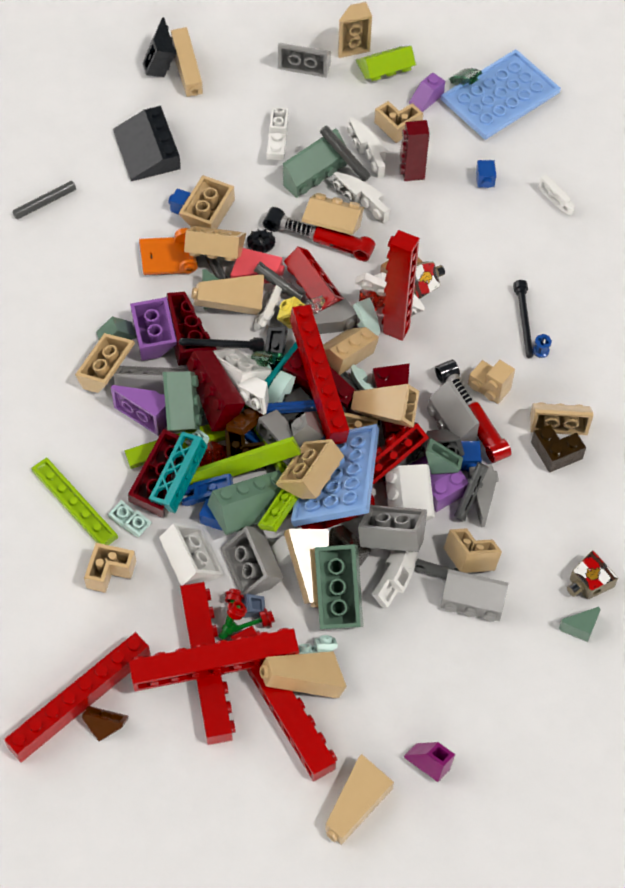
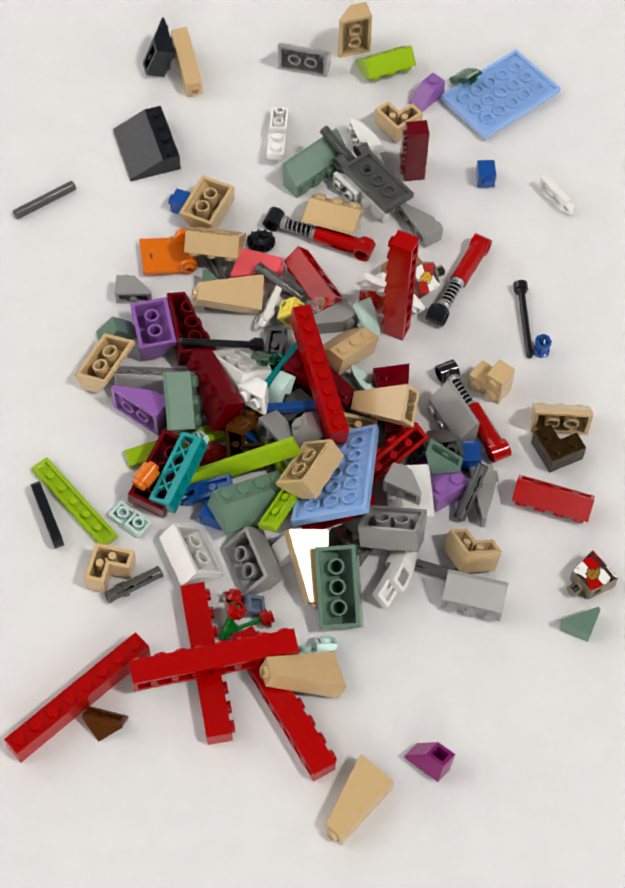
none -> black beam [30,481,64,549]
none -> dark grey pin [104,566,164,604]
none -> light grey slope [114,274,152,304]
none -> orange brick [132,461,160,491]
none -> dark grey hinge [332,142,414,214]
none -> light grey slope [383,462,422,505]
none -> light grey slope [395,203,443,248]
none -> piece [425,233,492,327]
none -> red brick [511,474,595,523]

